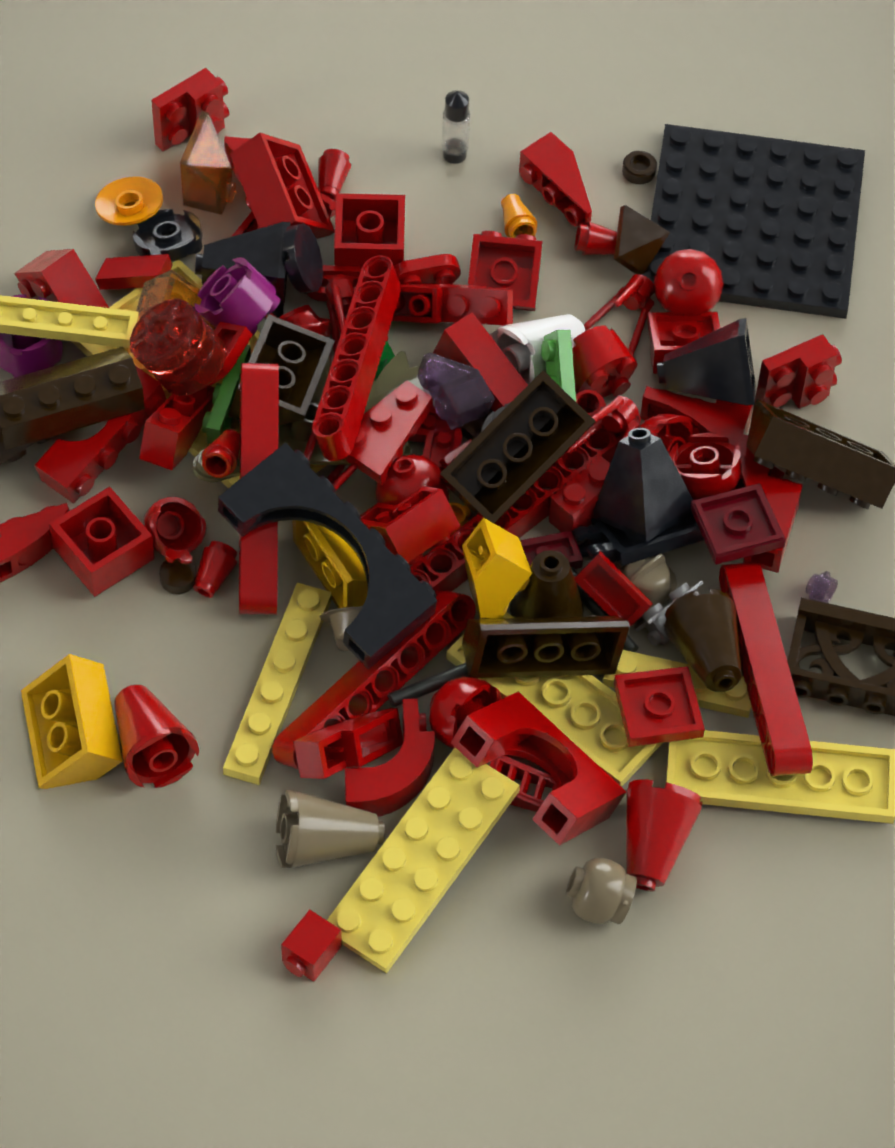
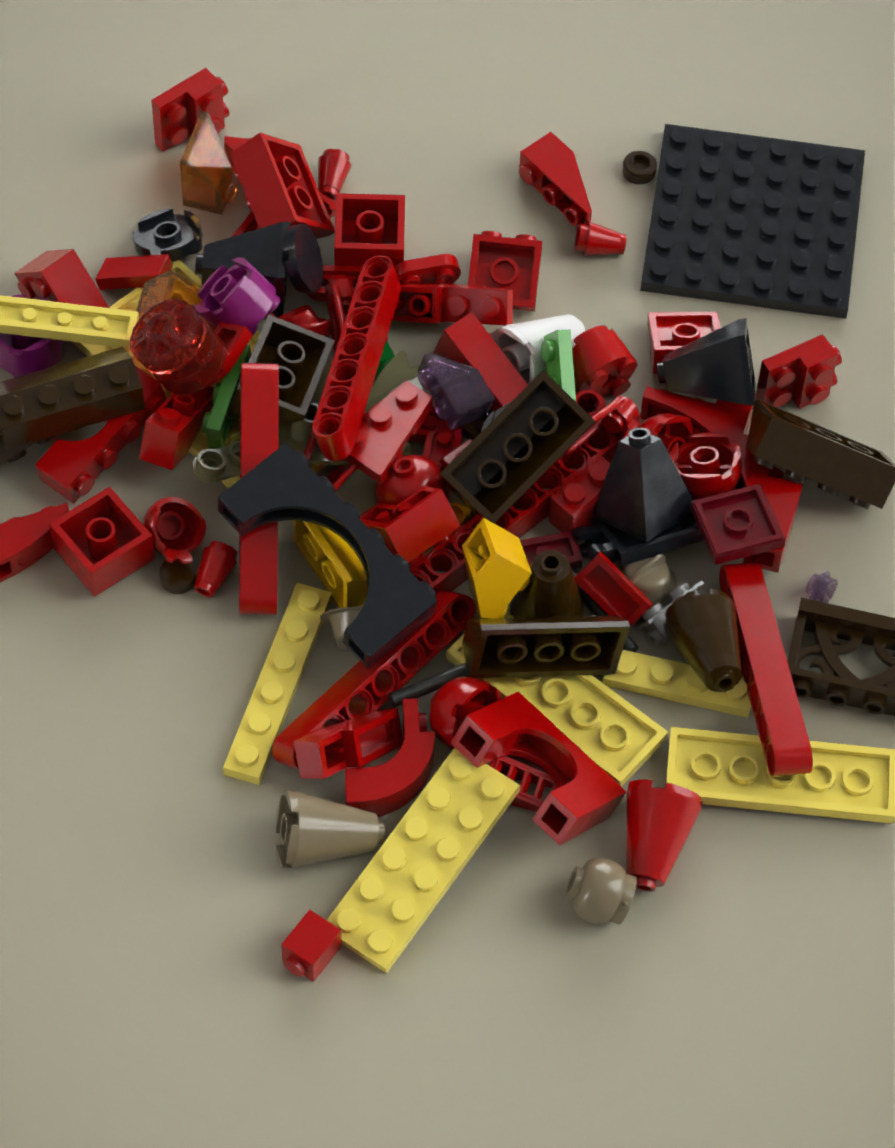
yellow slope [21,654,123,789] -> none
light orange dish [95,176,163,226] -> none
red cone [114,685,199,788] -> none
red cone [201,429,240,478] -> none
piece [442,90,470,164] -> none
light orange cone [501,194,538,238] -> none
red plant [584,274,655,356] -> none
red plate [613,666,705,747] -> none
dark brown slope [614,205,670,275] -> none
red cylinder [654,249,723,316] -> none

